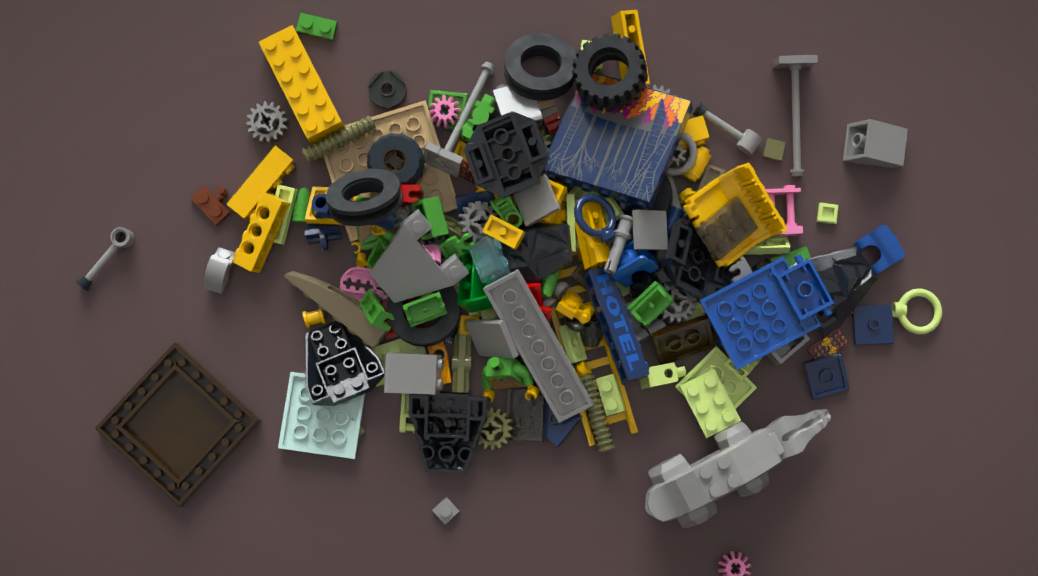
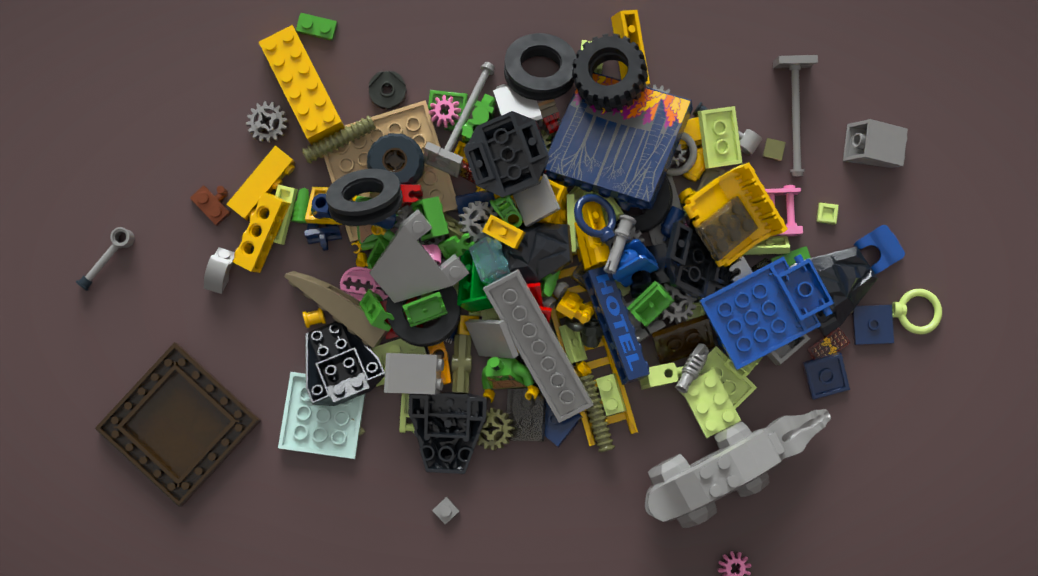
light grey tile [632,210,668,251] -> none
none -> light grey hinge [675,343,709,393]
none -> yellowish green plate [698,106,742,169]

